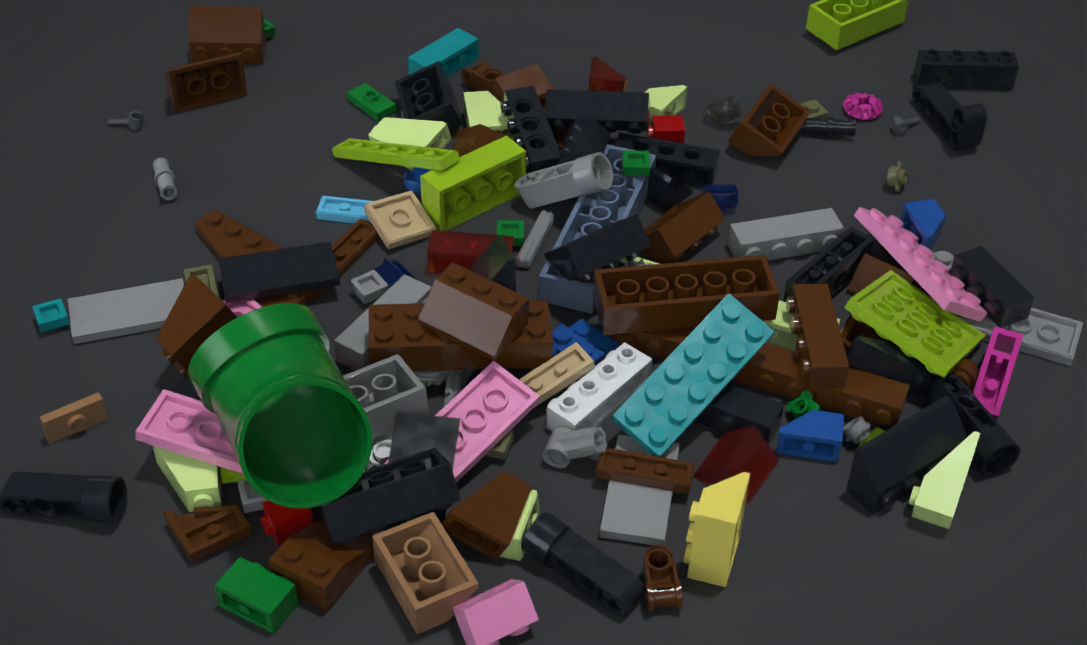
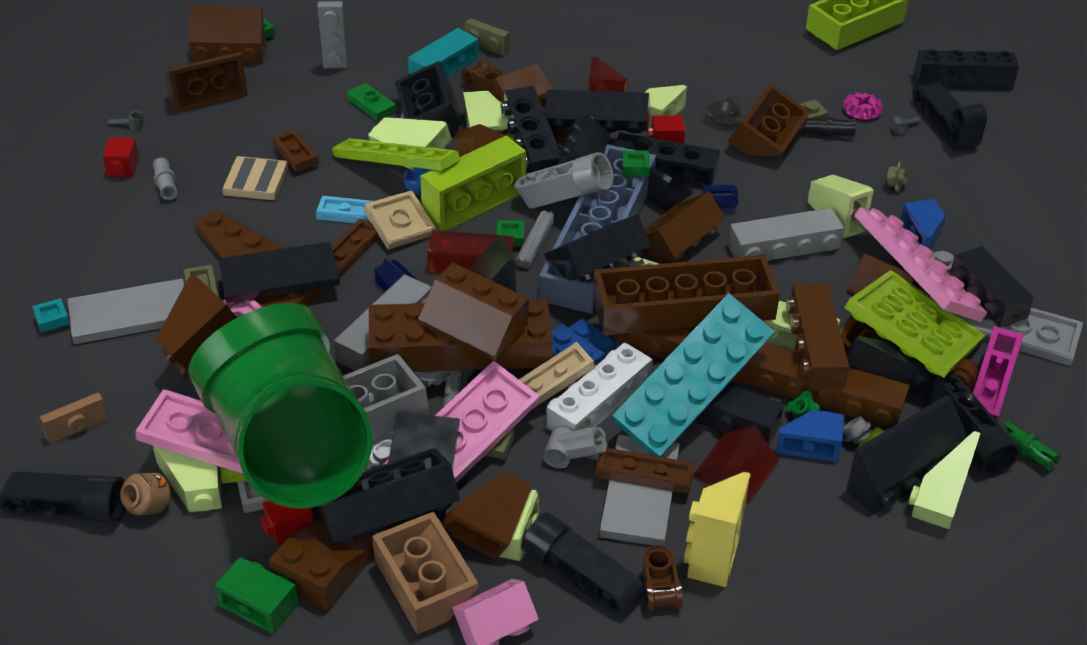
reddish brown wing [163,504,252,563] -> none
light grey plate [350,270,389,304] -> none
black brick [783,227,874,302] -> none
none -> red brick [103,137,139,177]
none -> medium nougat head [120,473,170,516]
none -> tan tile [223,156,288,201]
none -> reddish brown plate [272,129,319,172]
none -> light grey plate [317,1,348,68]
none -> olive plate [465,18,510,57]
none -> yellowish green slope [808,175,874,239]
none -> green pin [1003,421,1061,471]

